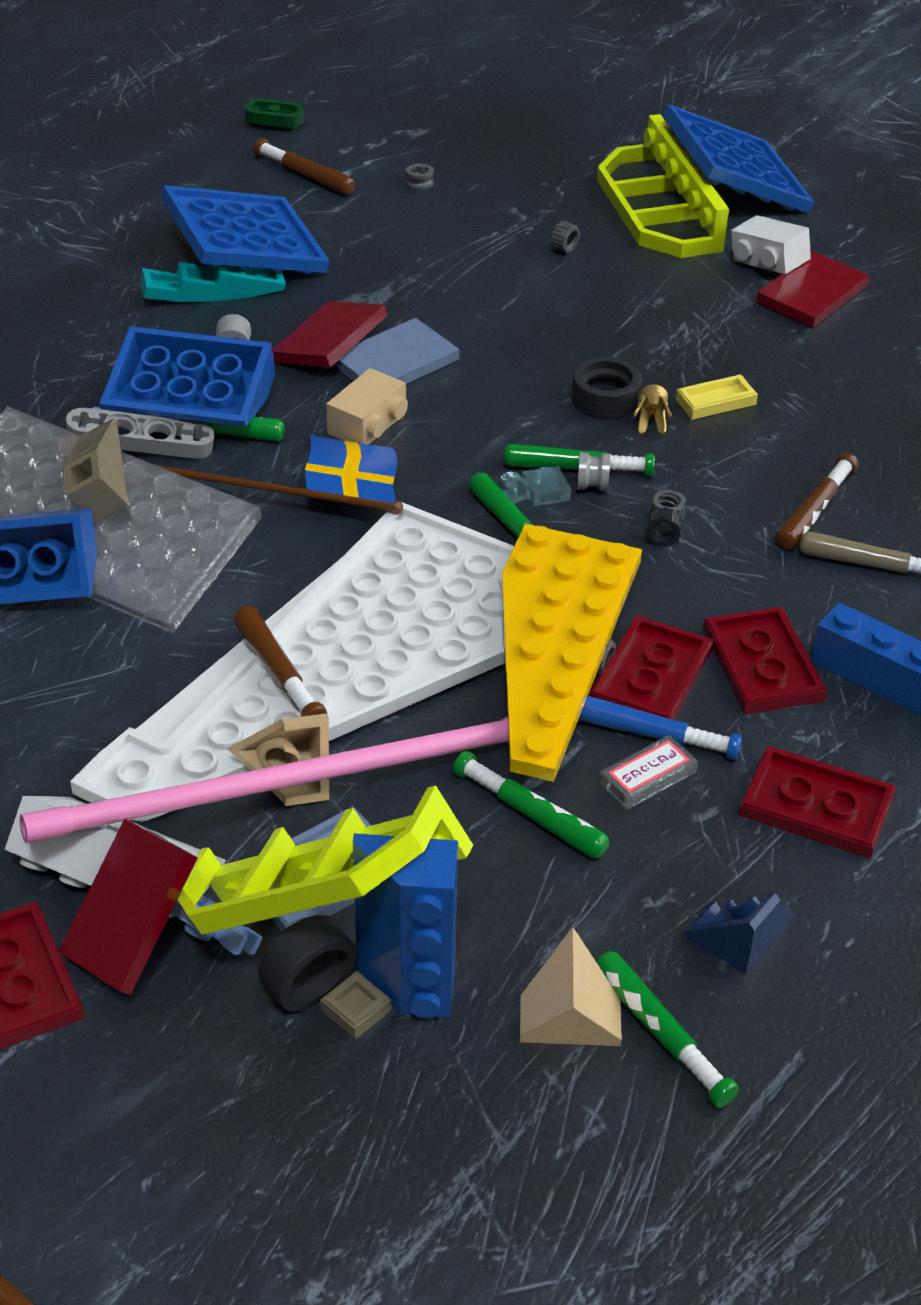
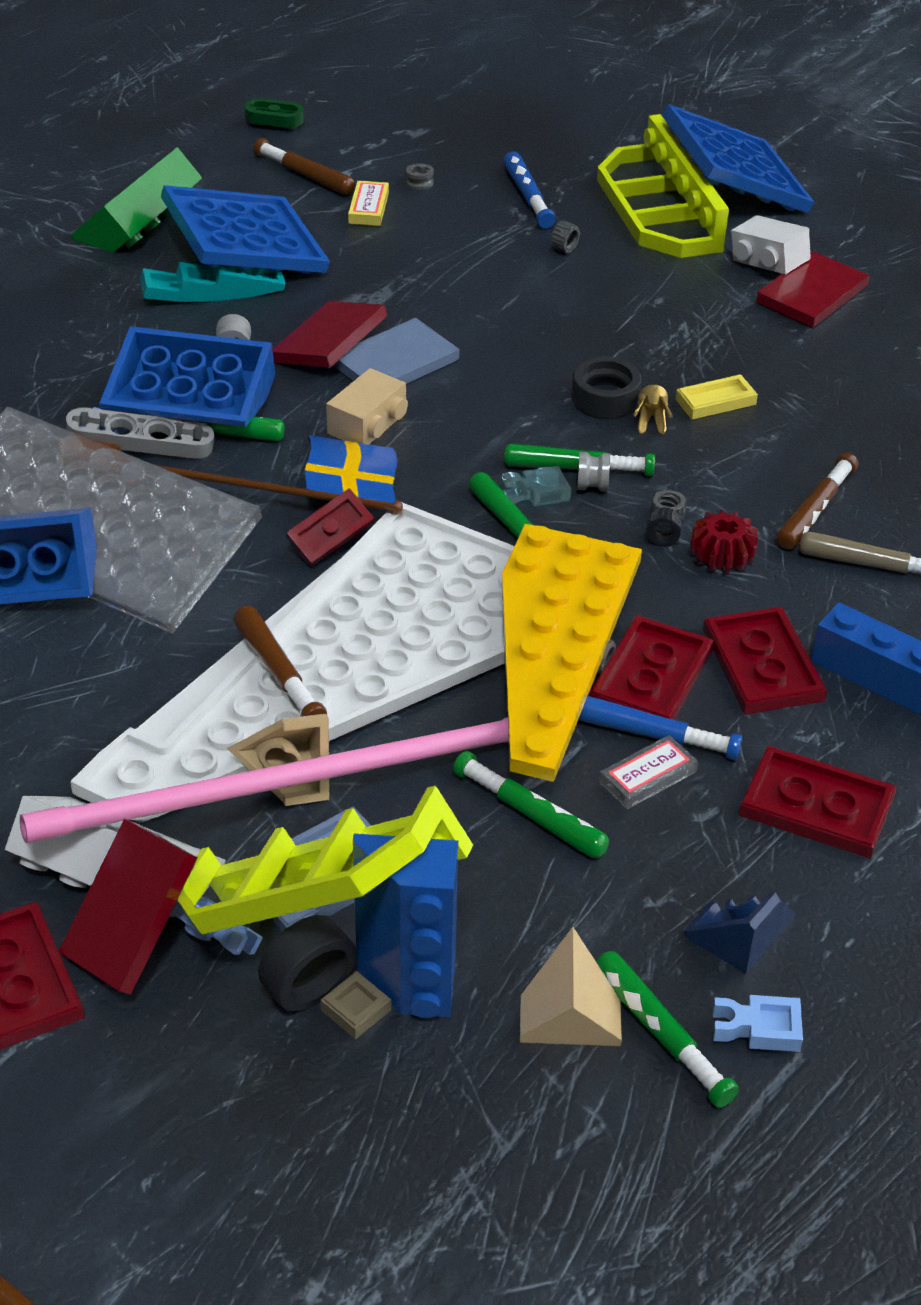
dark tan slope [63,418,128,523] -> none
none -> green slope [70,147,202,252]
none -> dark red plate [286,488,374,568]
none -> tile [348,181,389,226]
none -> blue piece [503,152,556,229]
none -> dark red gear [690,509,759,574]
none -> light blue plate [712,995,803,1052]

